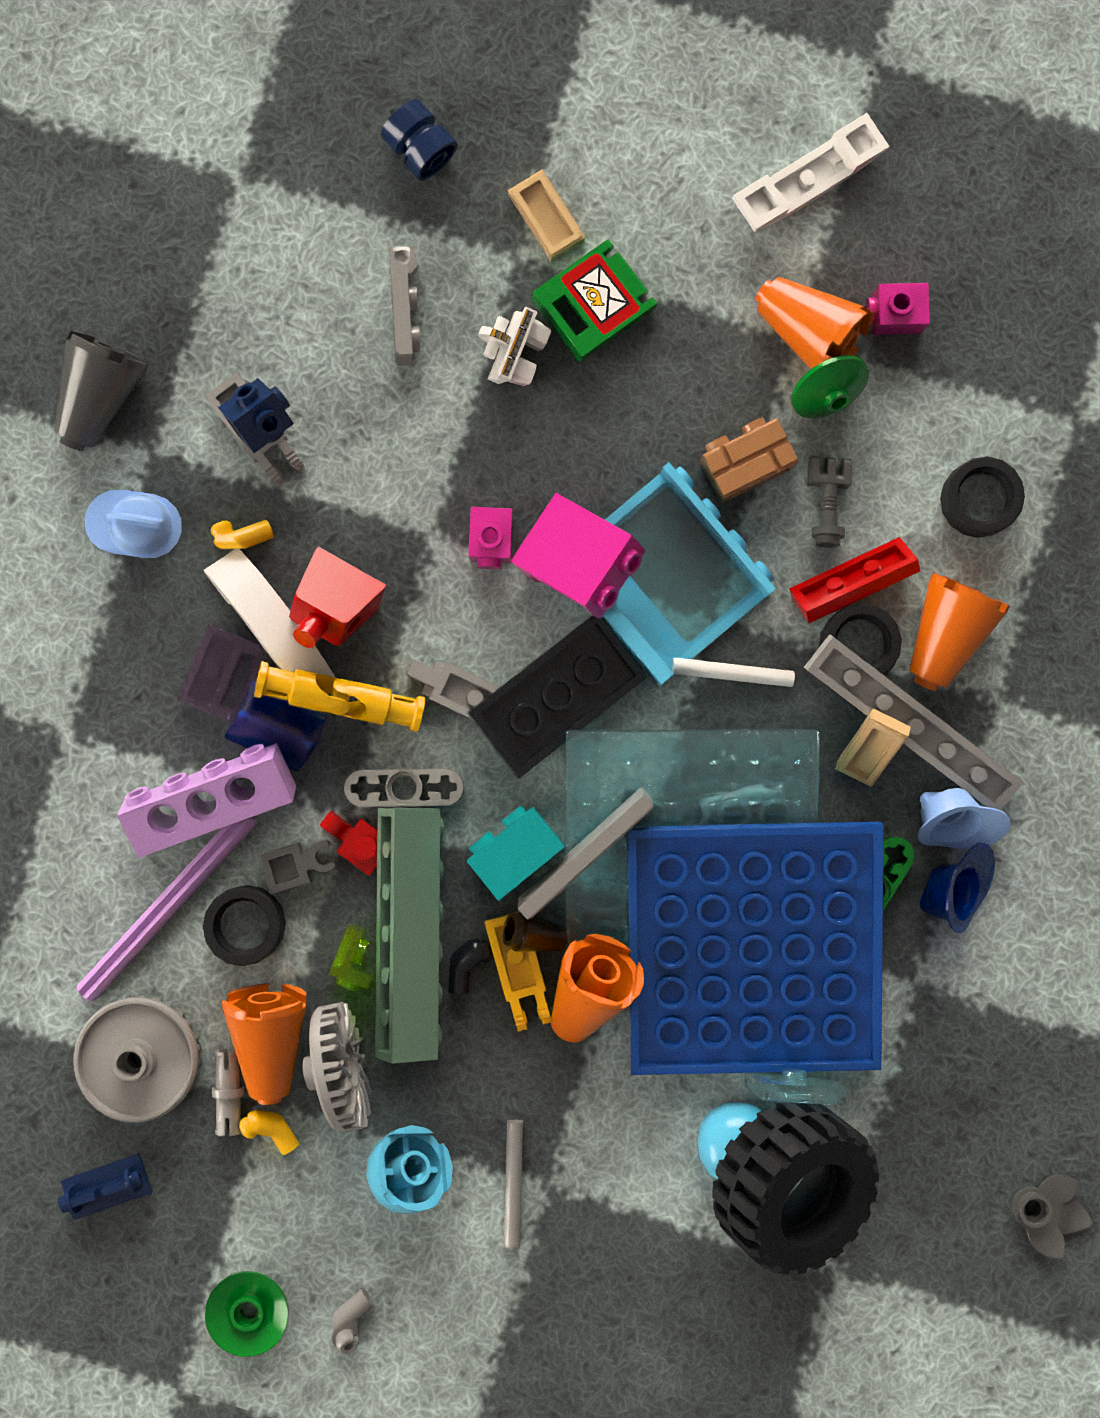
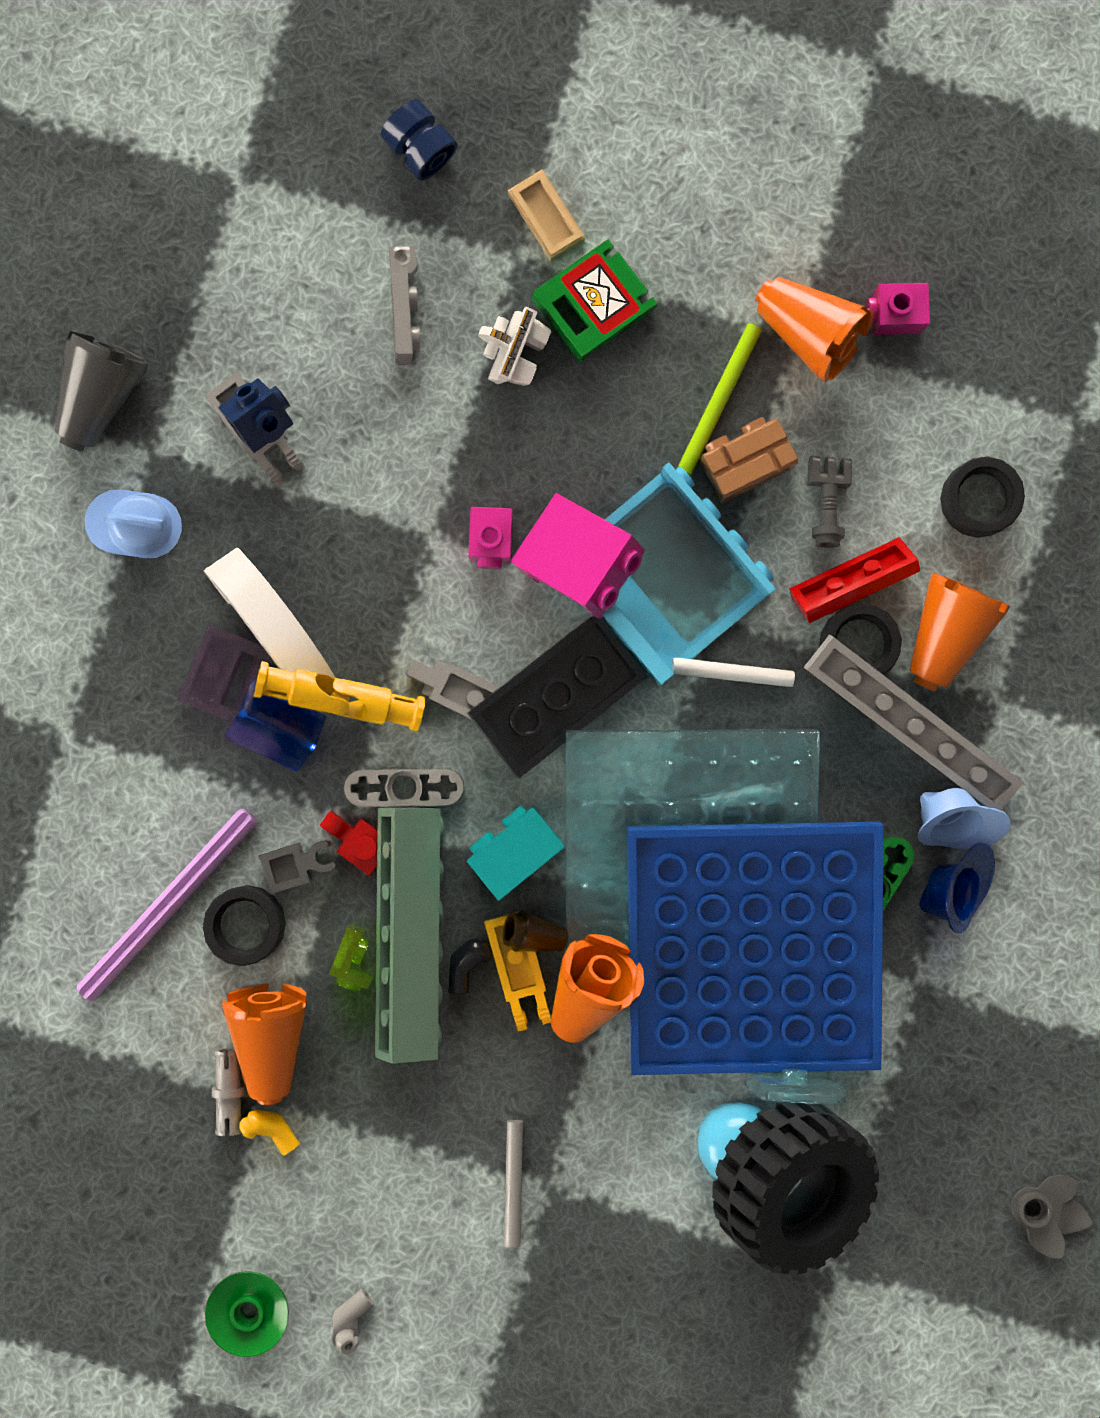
dark blue hinge [58,1153,152,1220] -> none
light grey wheel [73,995,202,1123] -> none
lavender brick [117,743,296,858] -> none
yellow arm [211,519,274,549] -> none
torso [289,547,386,648] -> none
light grey wheel [303,1002,372,1133] -> none
medium azure cylinder [366,1125,453,1214] -> none
light grey tile [517,787,654,920] -> none
white slope [732,113,889,232] -> none
green dish [791,355,869,419] -> none
tan tile [835,709,911,787] -> none
none -> lime bar [677,323,762,476]

